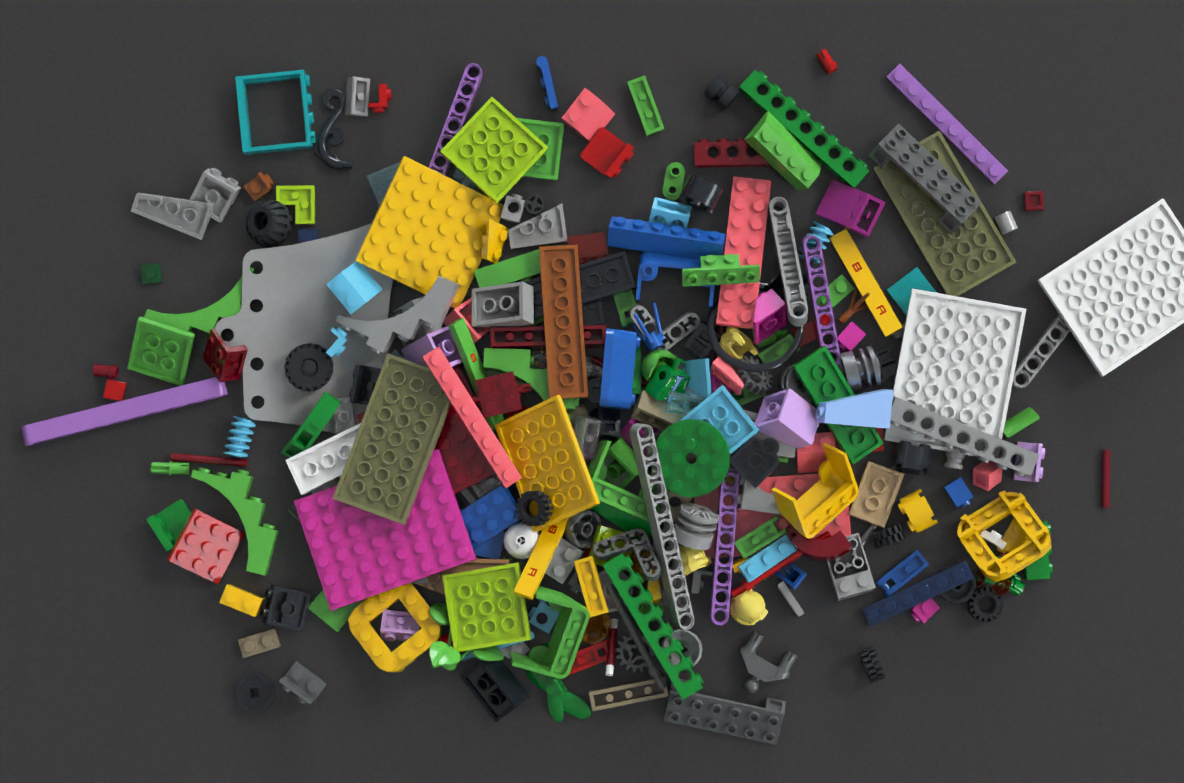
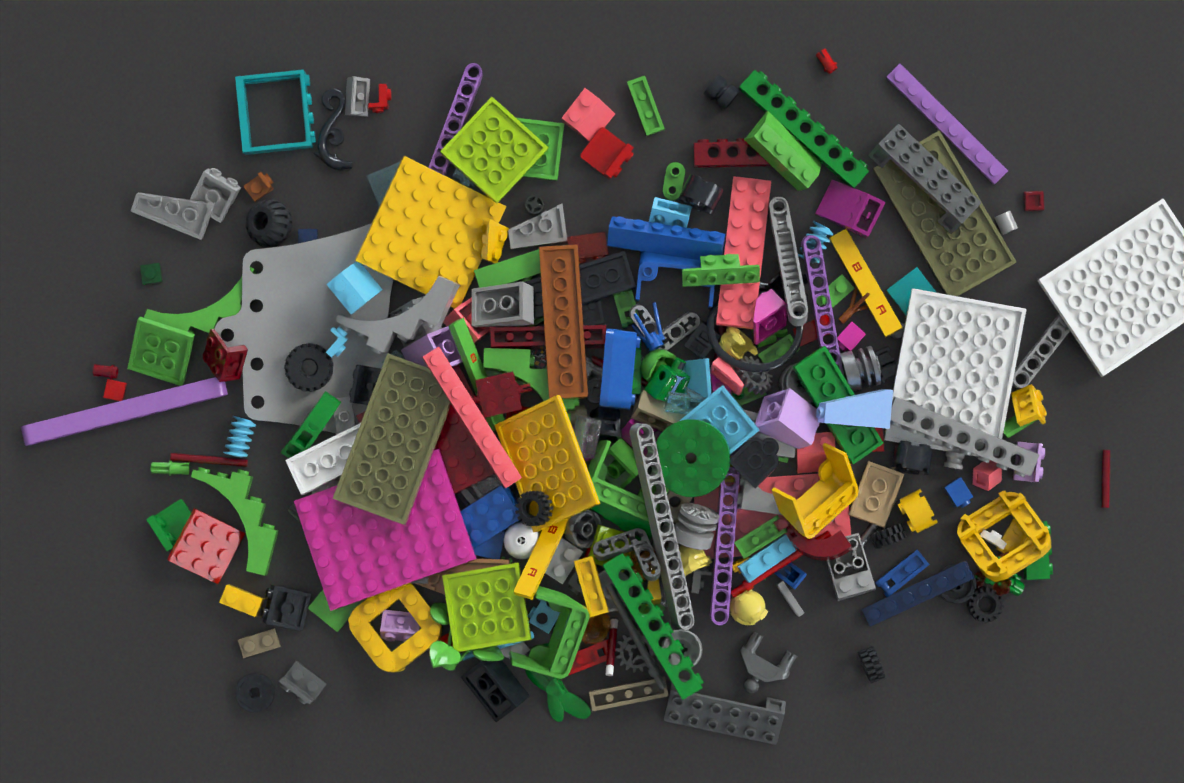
lime plate [276,185,315,225] -> none
light grey brick [501,194,525,224] -> none
blue plate [536,56,558,111] -> none
dark pink bracket [910,598,940,623] -> none
none -> yellow bracket [1011,384,1047,426]

